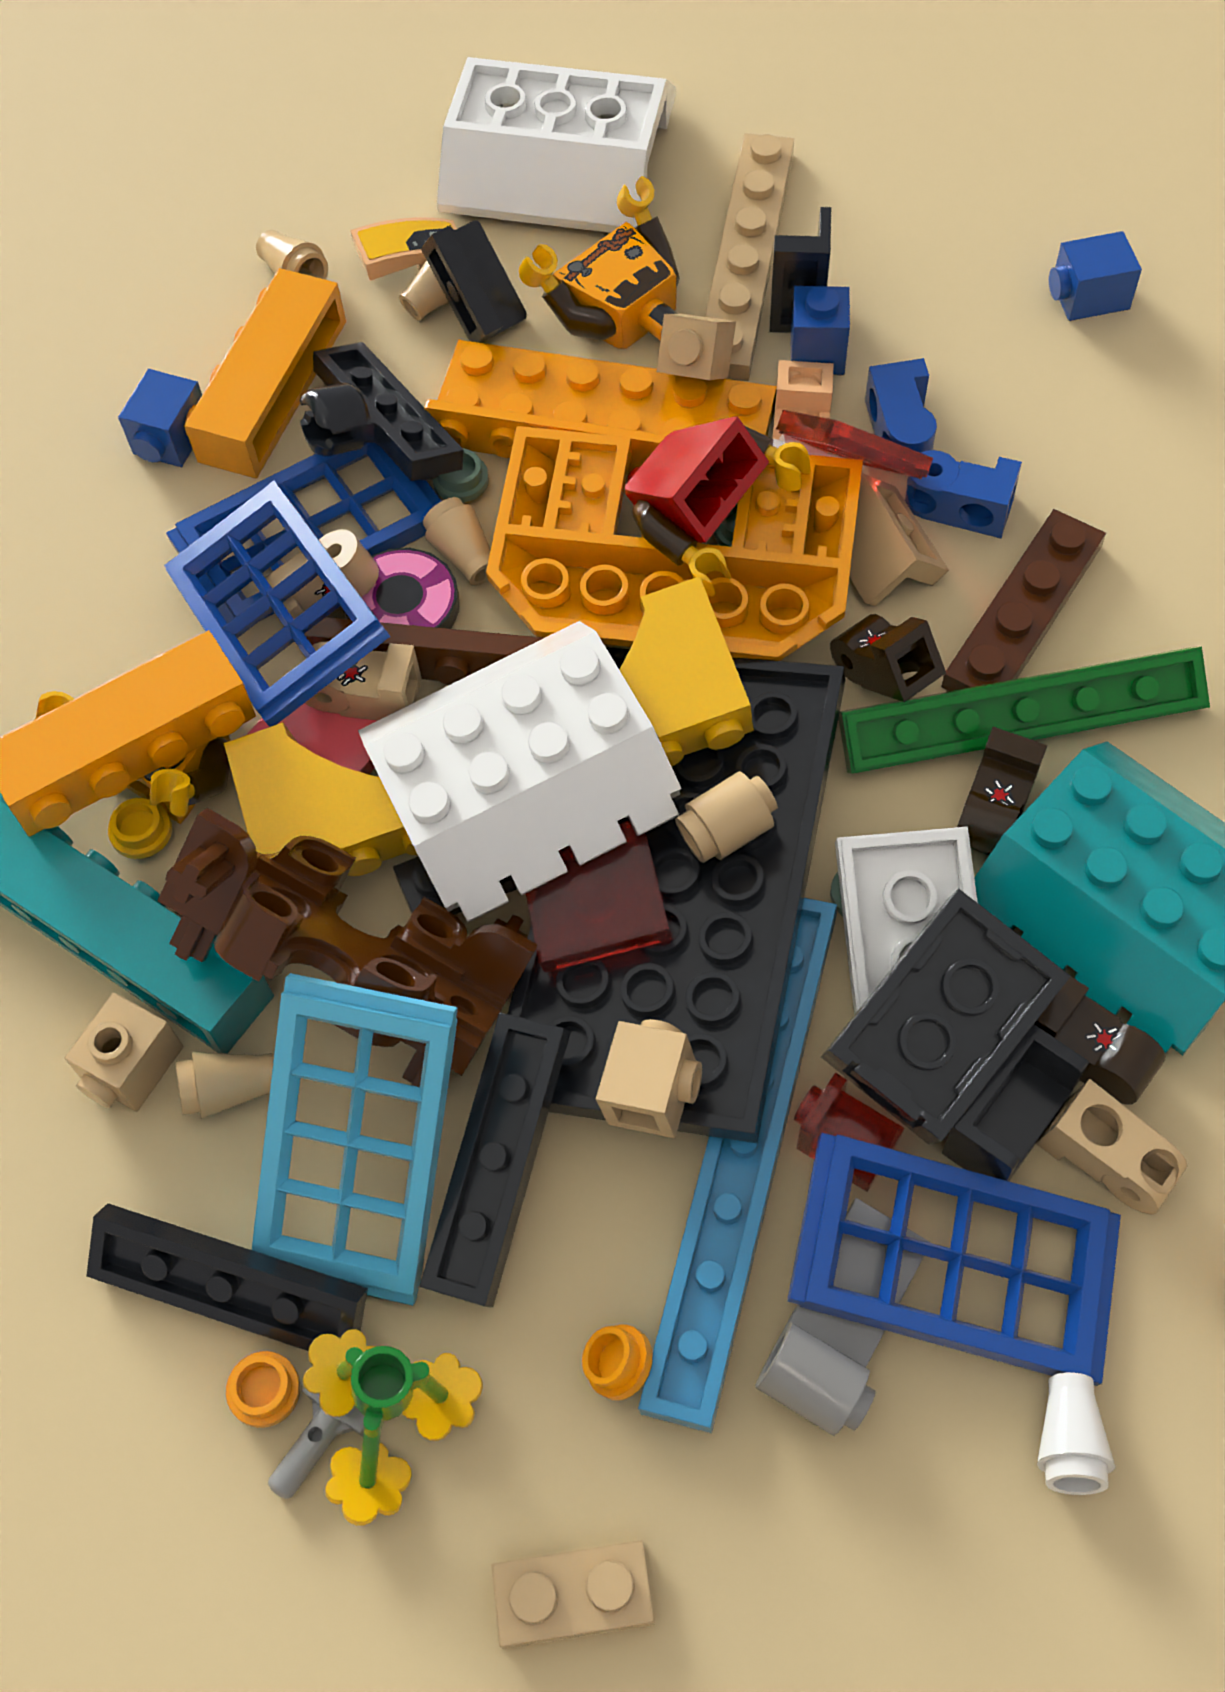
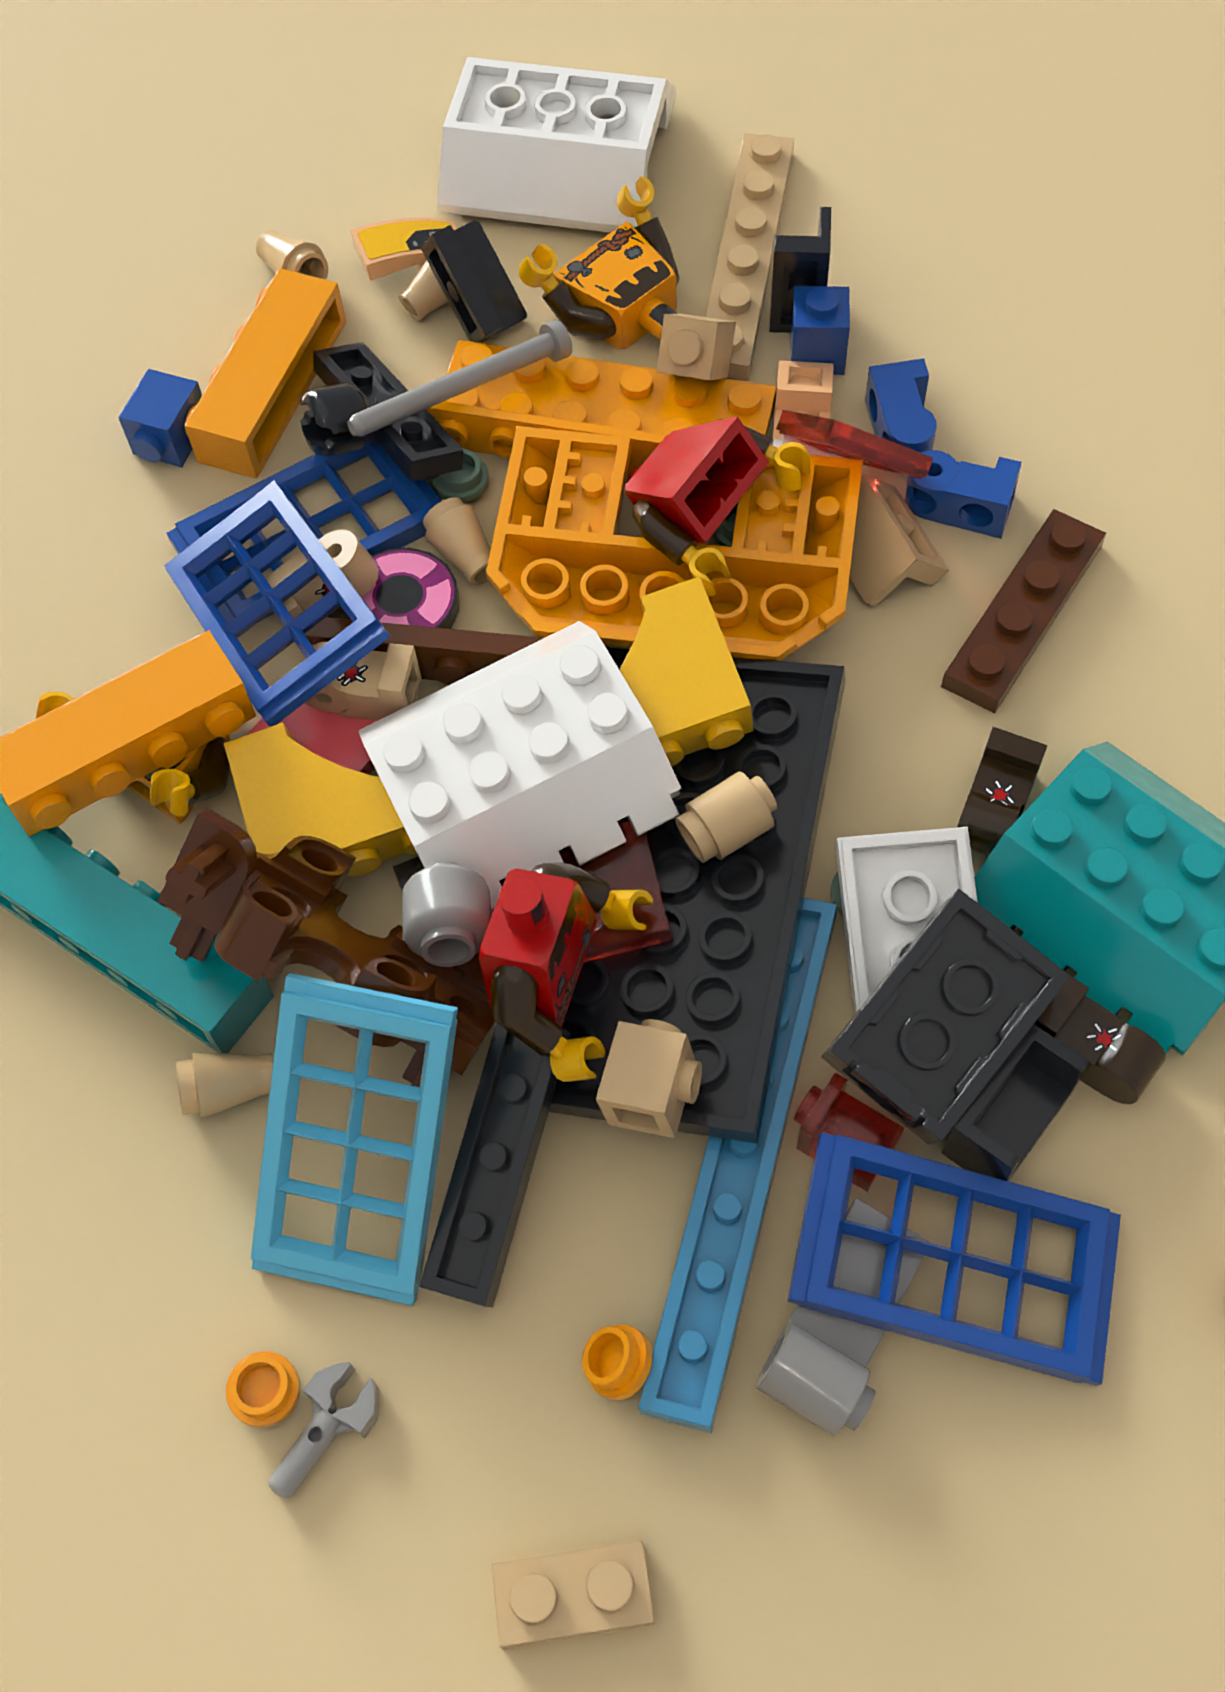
tan brick [64,992,184,1112] -> none
black plate [86,1203,368,1351] -> none
yellow plate [108,798,172,859] -> none
yellow plant [303,1329,483,1526] -> none
dark brown leg [830,614,946,702] -> none
green tile [838,647,1210,774] -> none
tan leg [1036,1079,1188,1215] -> none
white cone [1037,1373,1115,1495] -> none
blue brick [1049,231,1142,321] -> none
none -> light grey bar [347,320,572,437]
none -> light grey head [402,862,492,967]
none -> torso [479,862,653,1082]

